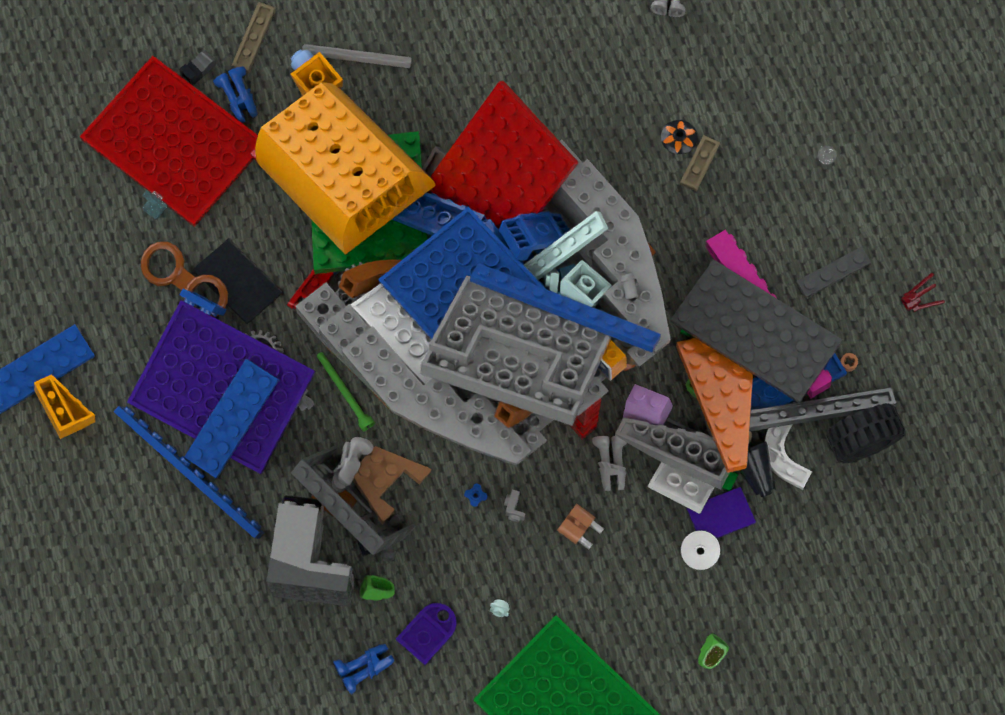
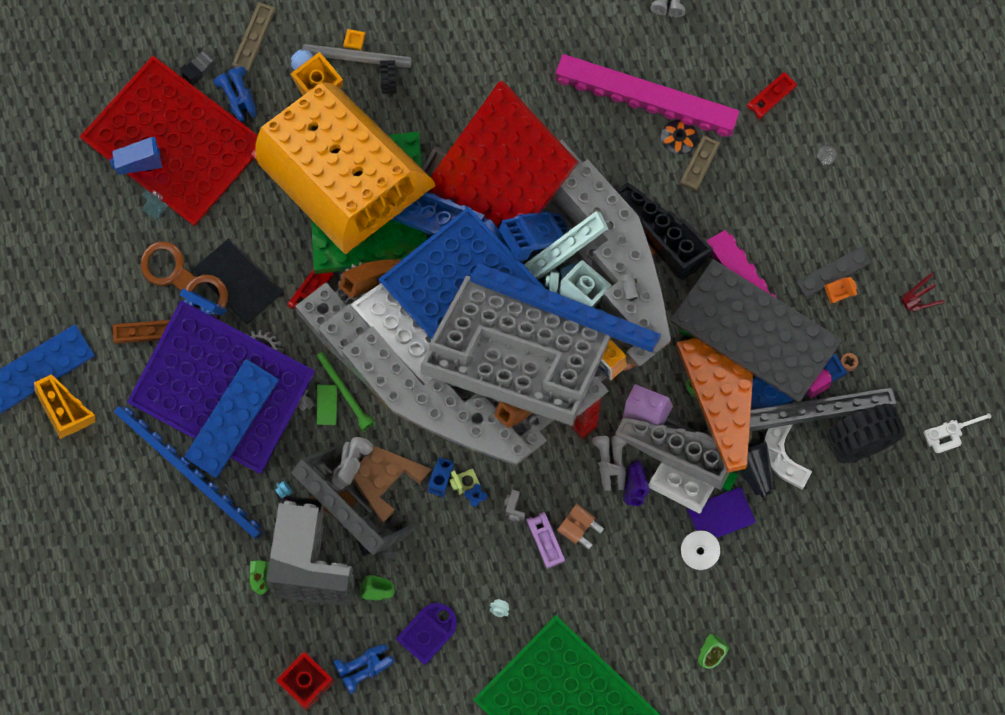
none -> blue slope [110,137,162,175]
none -> dark orange tile [113,320,170,344]
none -> bright green rock [250,561,269,595]
none -> medium azure plate [275,481,293,499]
none -> red brick [276,652,334,711]
none -> bright green slope [316,384,337,425]
none -> light orange tile [343,29,366,51]
none -> black tyre [380,60,397,94]
none -> blue leg [428,457,454,497]
none -> yellowish green bracket [449,469,480,495]
none -> lavender plate [526,512,565,569]
none -> dark pink brick [555,54,739,137]
none -> black wedge [616,182,713,280]
none -> dark purple rock [623,460,649,506]
none -> red plate [746,72,797,120]
none -> orange bracket [824,277,857,303]
none -> white piece [923,413,991,453]

